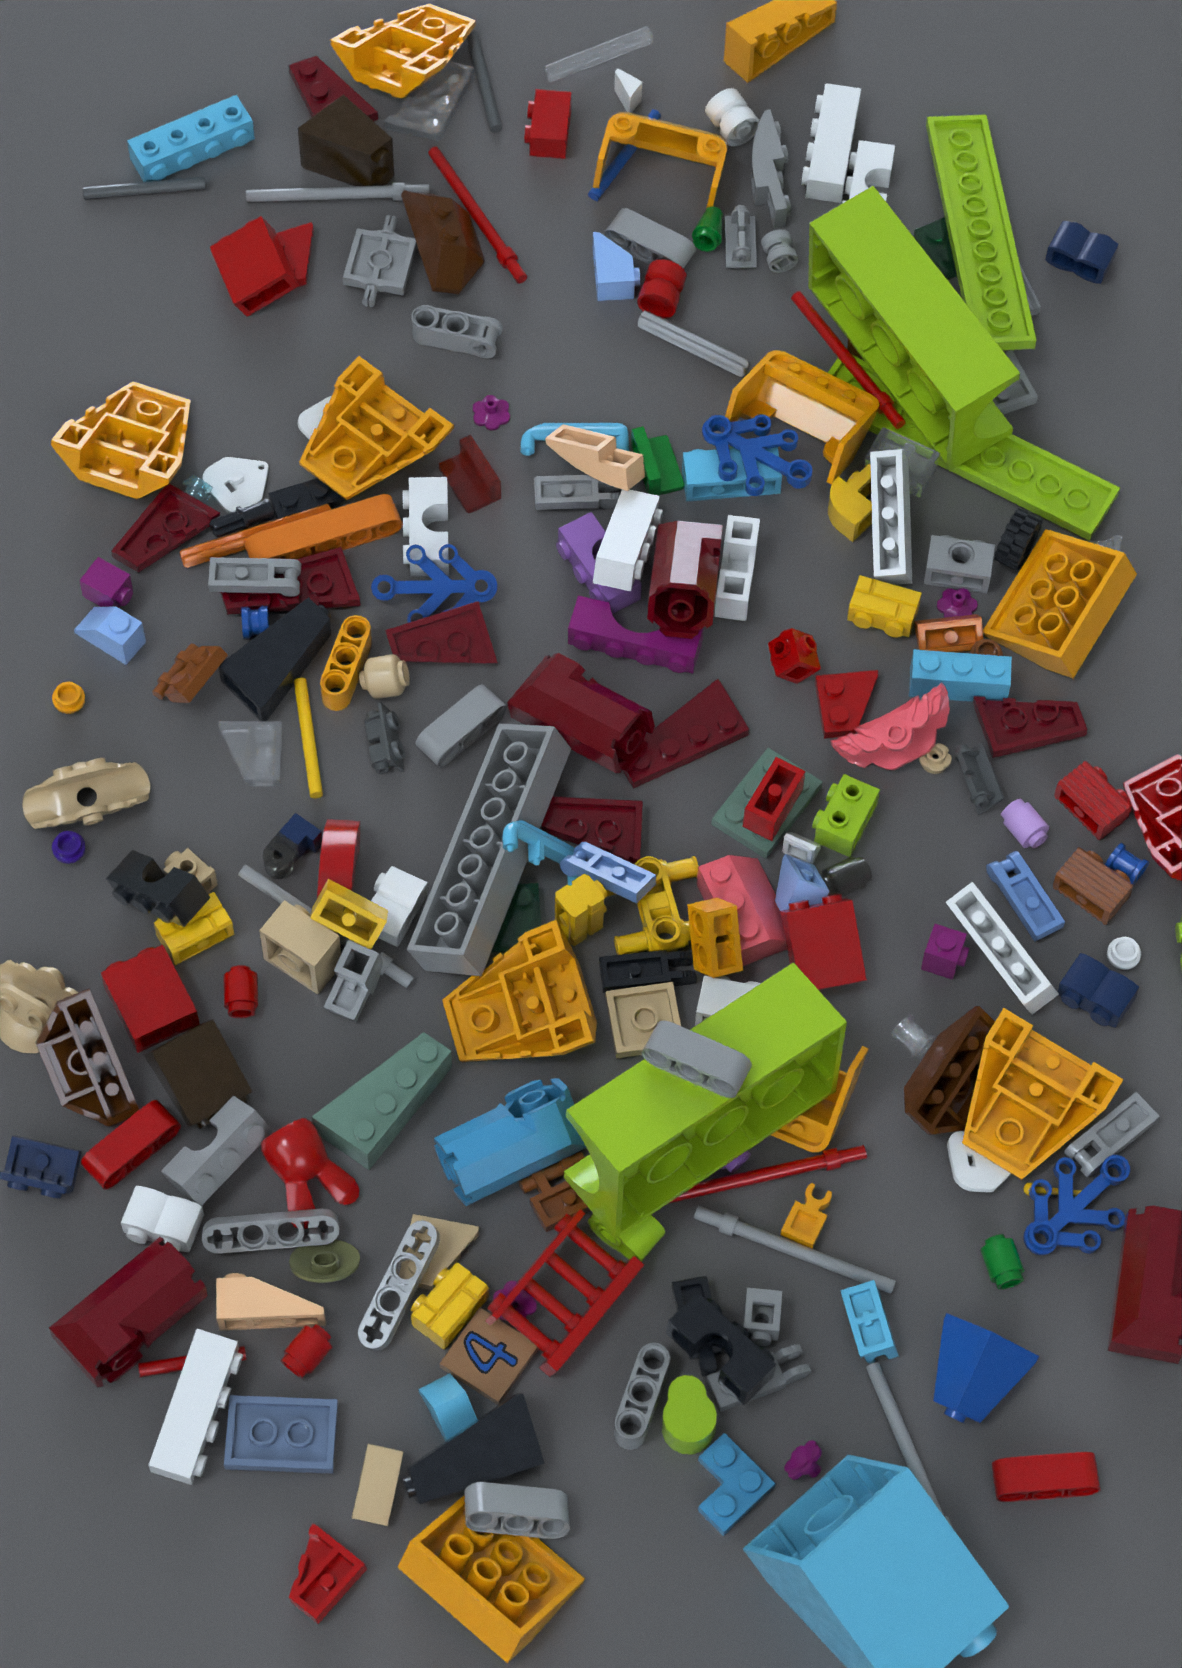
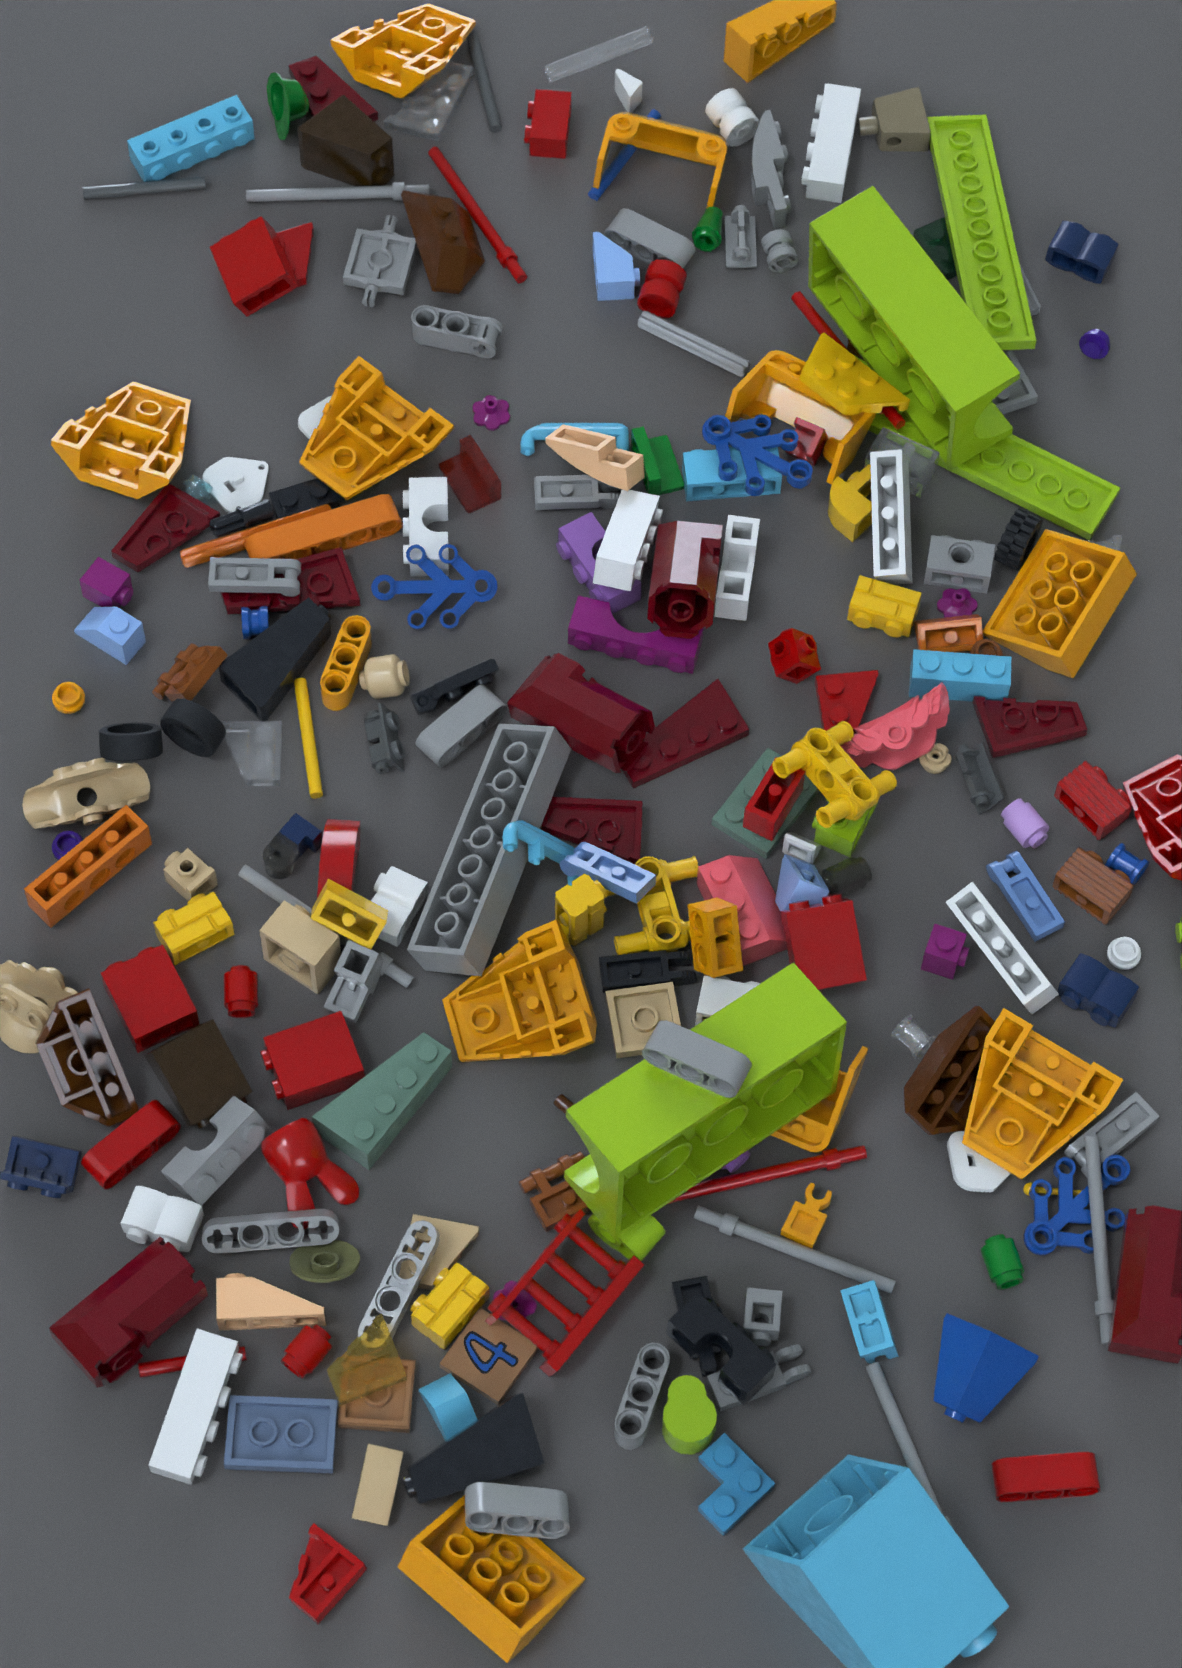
black arch [106,850,211,927] -> none
dark red wing [385,601,498,664] -> none
dark azure brick [434,1078,587,1206] -> none
clear green wing [491,883,541,952] -> none
magenta plant [784,1440,822,1480] -> none
white arch [842,140,895,203] -> none
none -> orange brick [24,805,152,928]
none -> black tyre [99,722,163,761]
none -> black tyre [160,699,226,757]
none -> red brick [260,1011,365,1110]
none -> green piece [267,72,309,140]
none -> clear yellow wing [327,1314,407,1406]
none -> medium nougat tile [337,1355,416,1433]
none -> black hinge [410,658,499,715]
none -> yellow piece [772,721,897,828]
none -> red panel [786,417,828,466]
none -> yellow wing [799,333,910,415]
none -> dark tan torso [857,87,931,152]
none -> dark purple plate [1079,329,1110,359]
none -> light grey bar [1084,1136,1114,1345]

